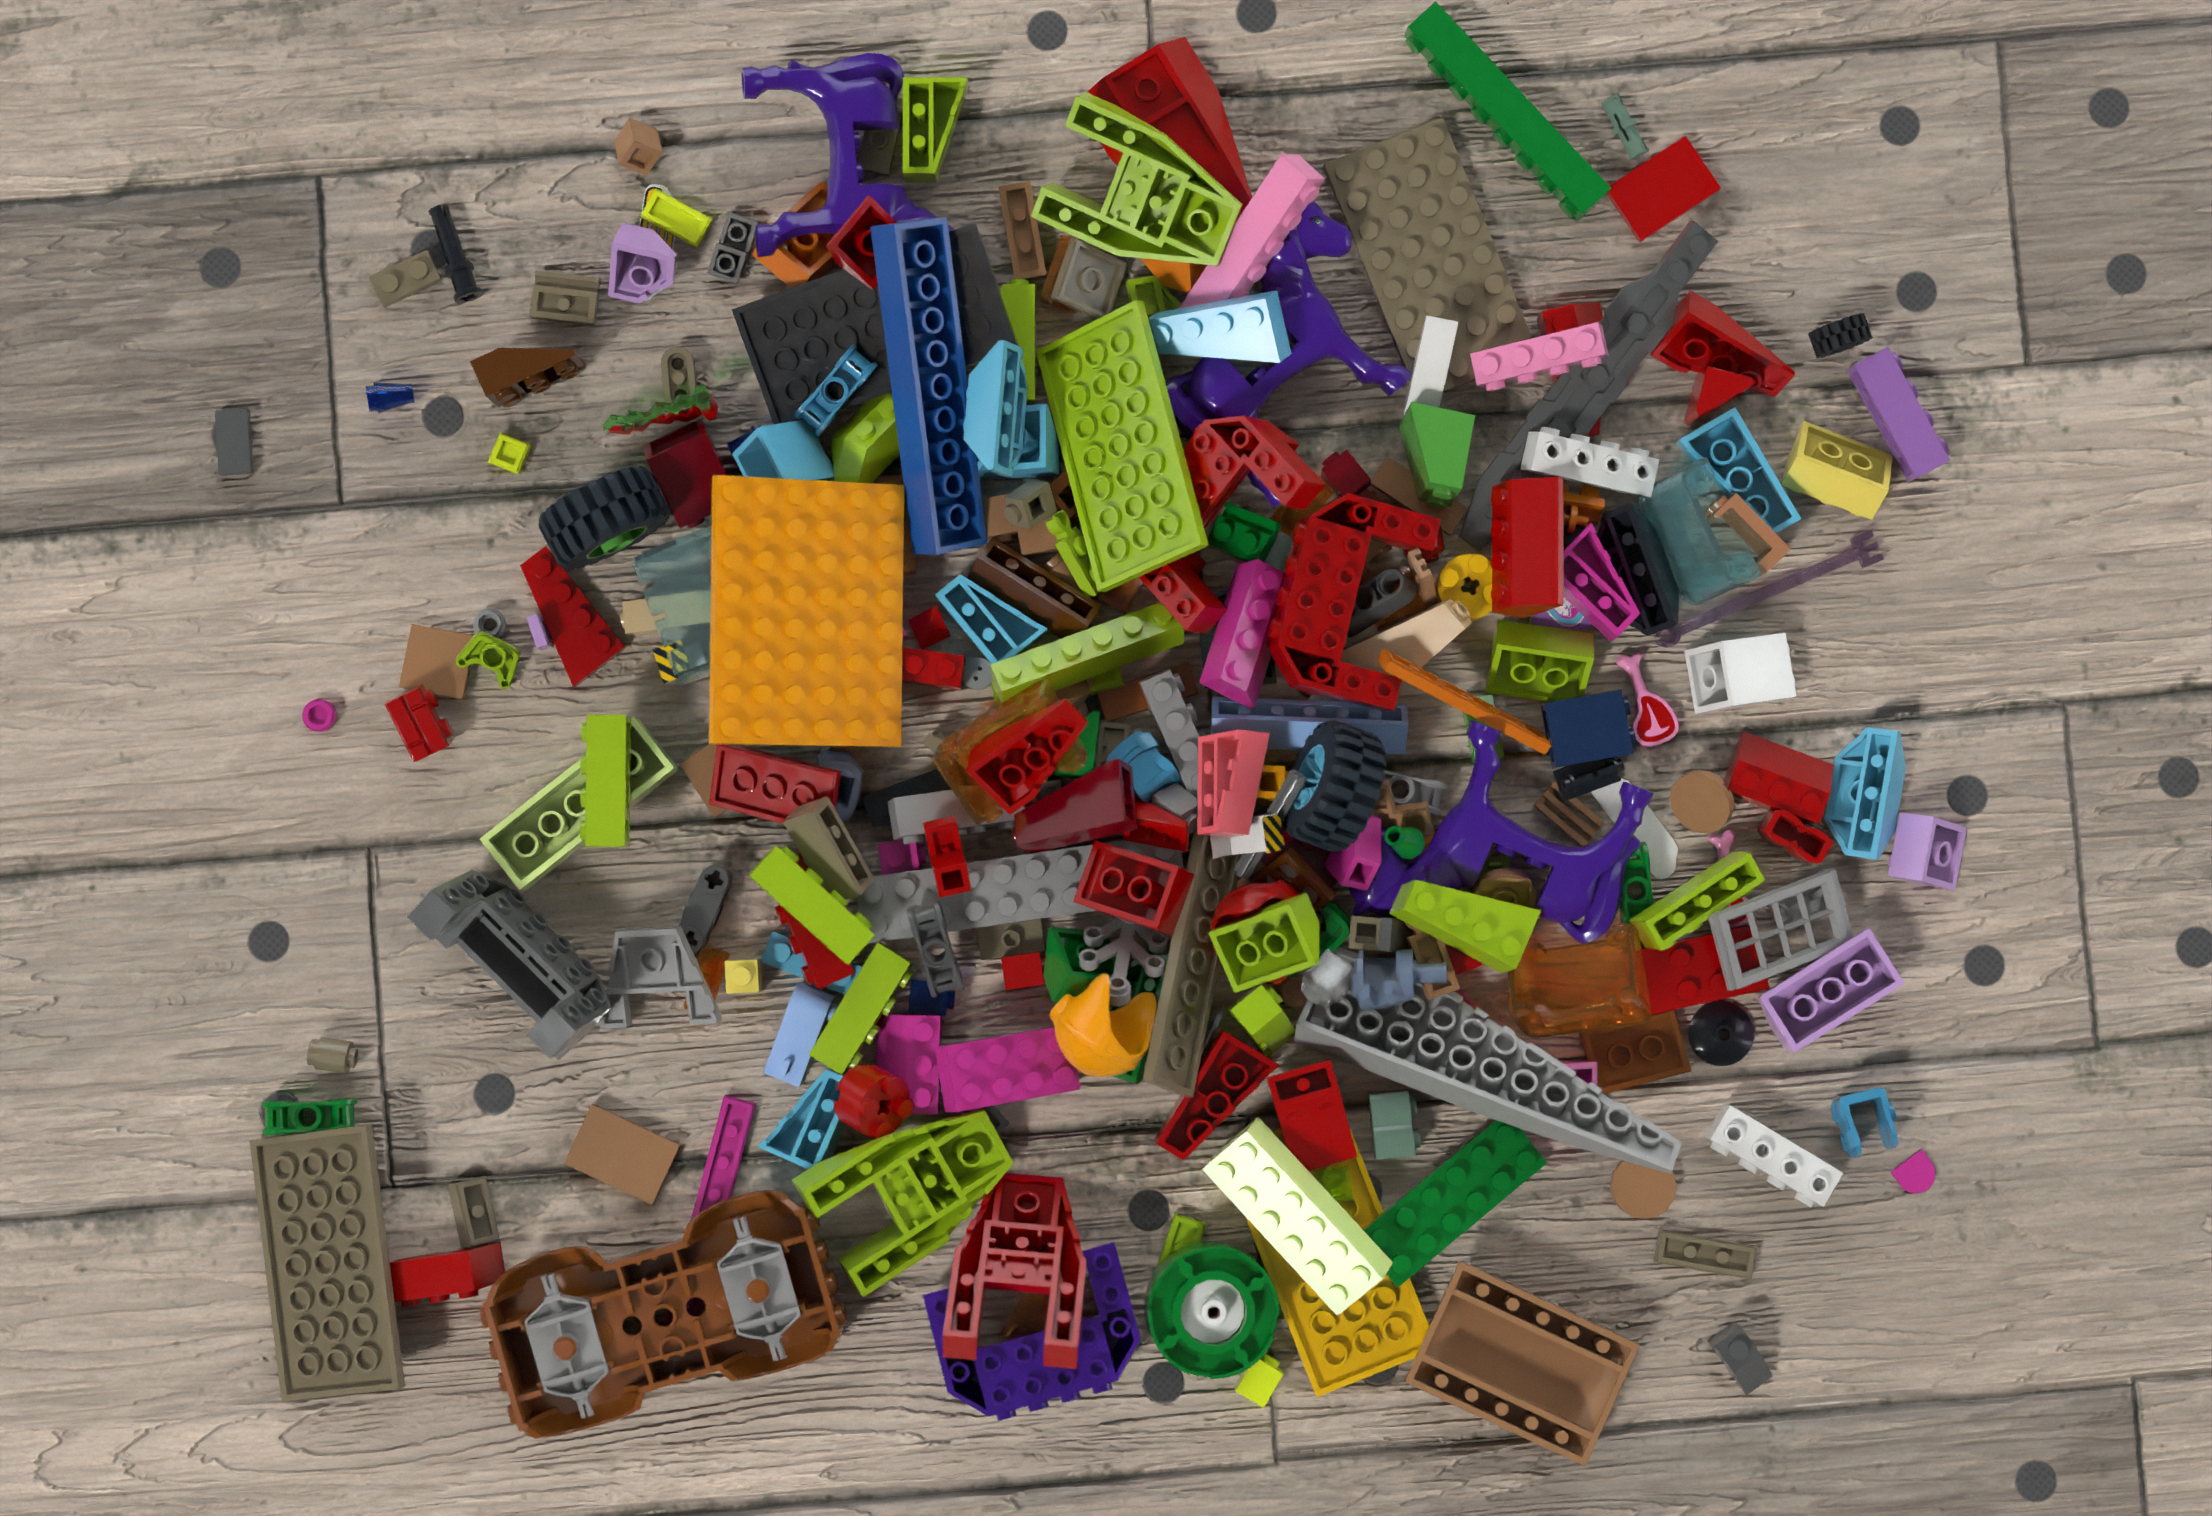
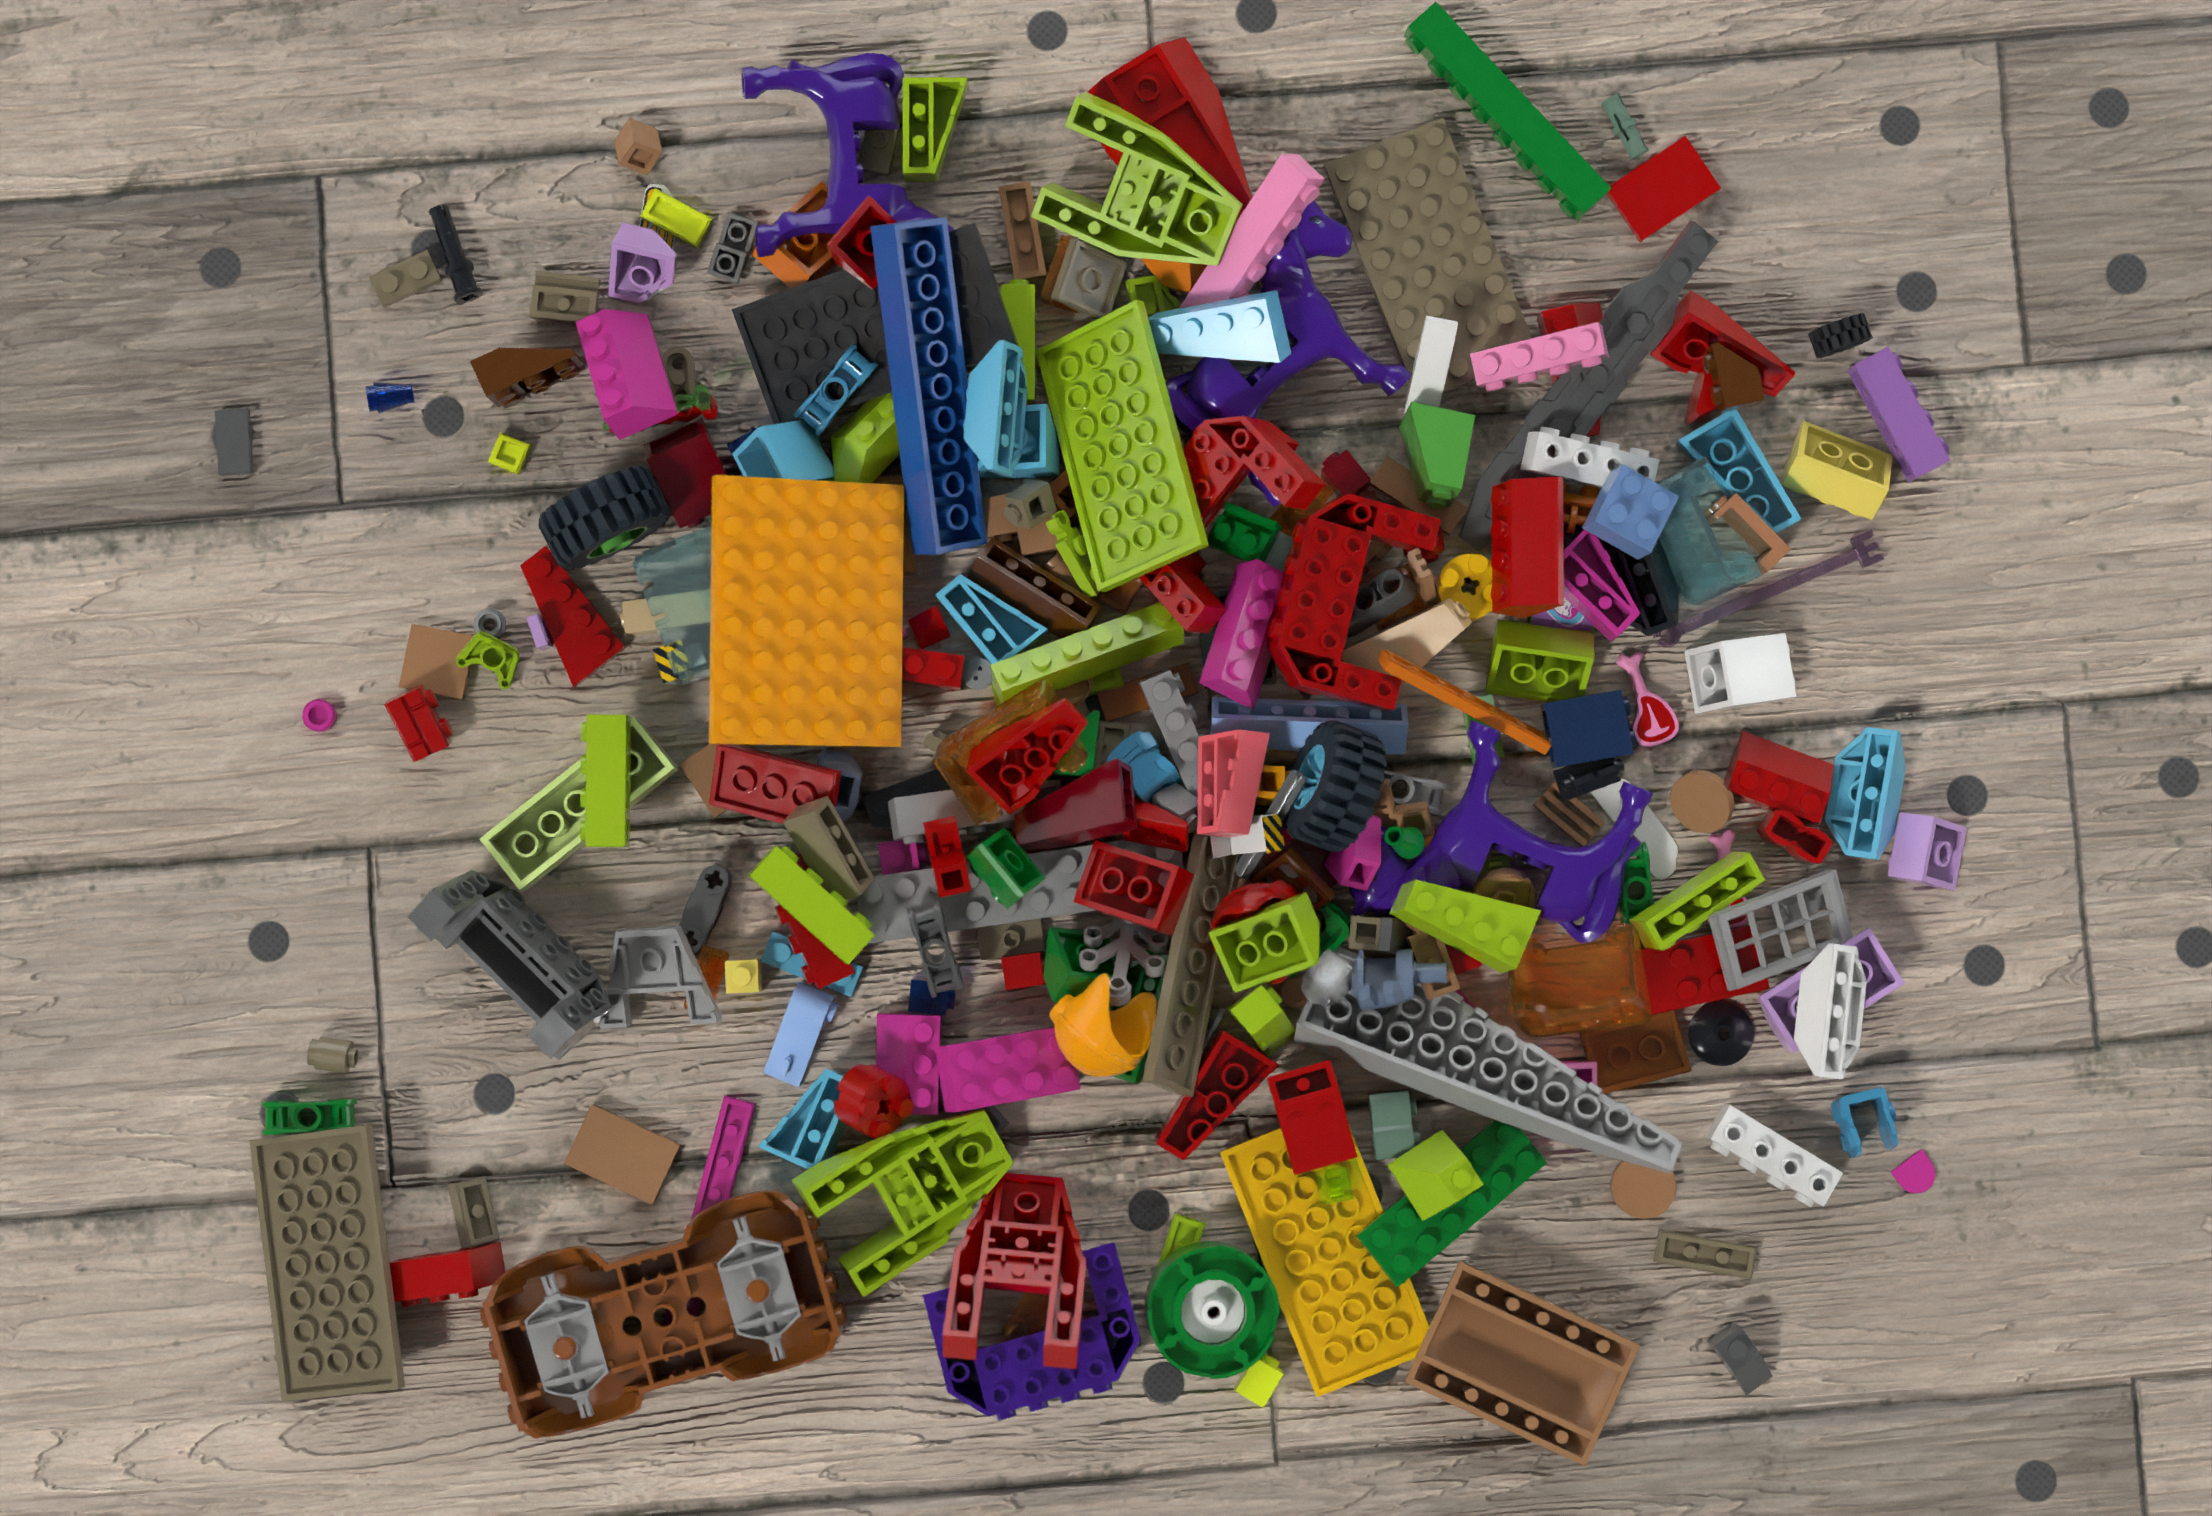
lime brick [809,942,915,1075] -> none
yellowish green brick [1202,1117,1393,1316] -> none
none -> dark pink slope [576,309,678,440]
none -> green slope [966,827,1046,909]
none -> lime slope [1387,1130,1484,1221]
none -> medium blue brick [1582,464,1679,560]
none -> reddish brown slope [1703,343,1765,413]
none -> white wedge [1794,943,1867,1079]

